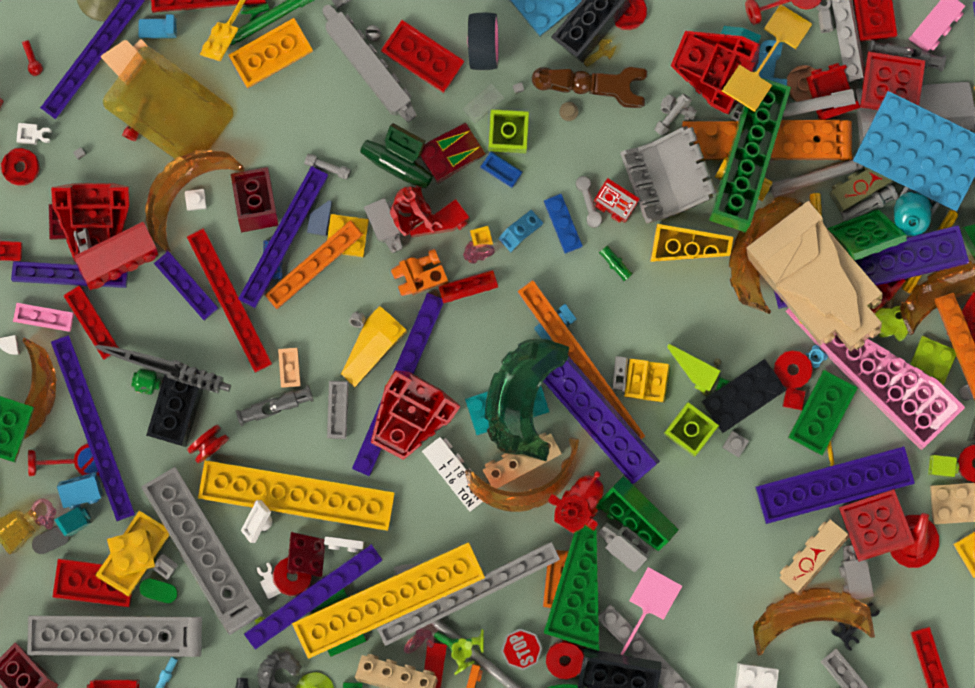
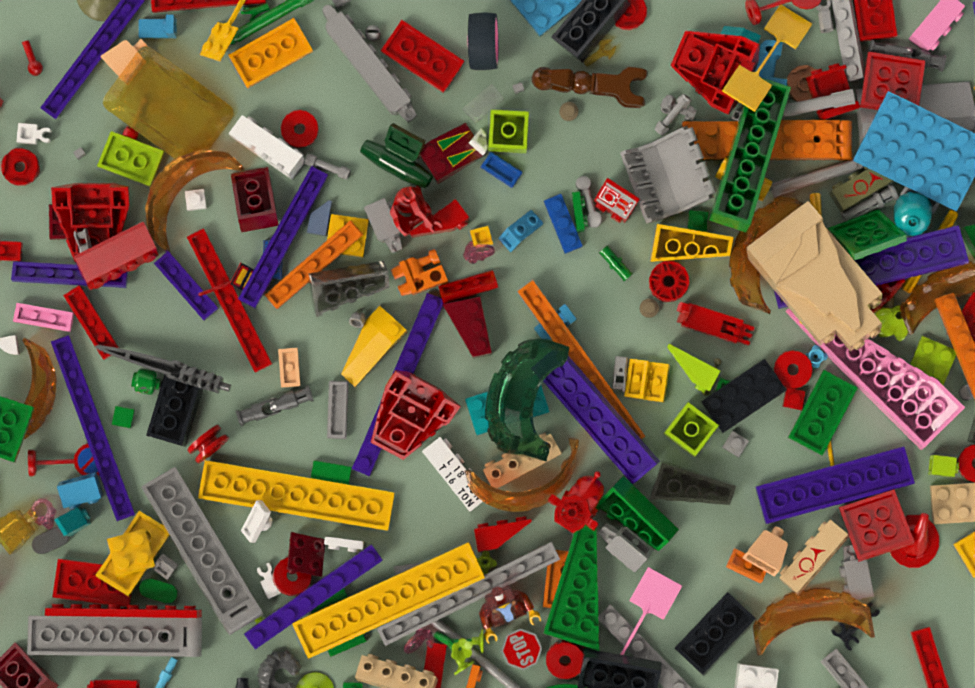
none -> red plate [45,604,202,618]
none -> lime plate [97,131,165,187]
none -> green tile [111,406,135,429]
none -> piece [198,263,254,296]
none -> white wedge [229,115,305,180]
none -> red tile [281,110,319,148]
none -> clear smoke wedge [308,261,390,318]
none -> green tile [311,461,352,485]
none -> dark red wedge [443,297,492,359]
none -> white tile [469,128,488,155]
none -> red slope [474,516,532,552]
none -> lime plate [477,551,497,574]
none -> clear red torso [479,586,541,644]
none -> green plate [572,192,588,233]
none -> dark tan plate [639,299,659,318]
none -> red wheel [649,261,689,302]
none -> clear smoke wedge [649,460,736,505]
none -> black slope [675,592,757,676]
none -> red hinge [676,302,755,346]
none -> green plate [687,210,708,232]
none -> orange plate [726,548,766,584]
none -> light nougat torso [743,526,788,577]

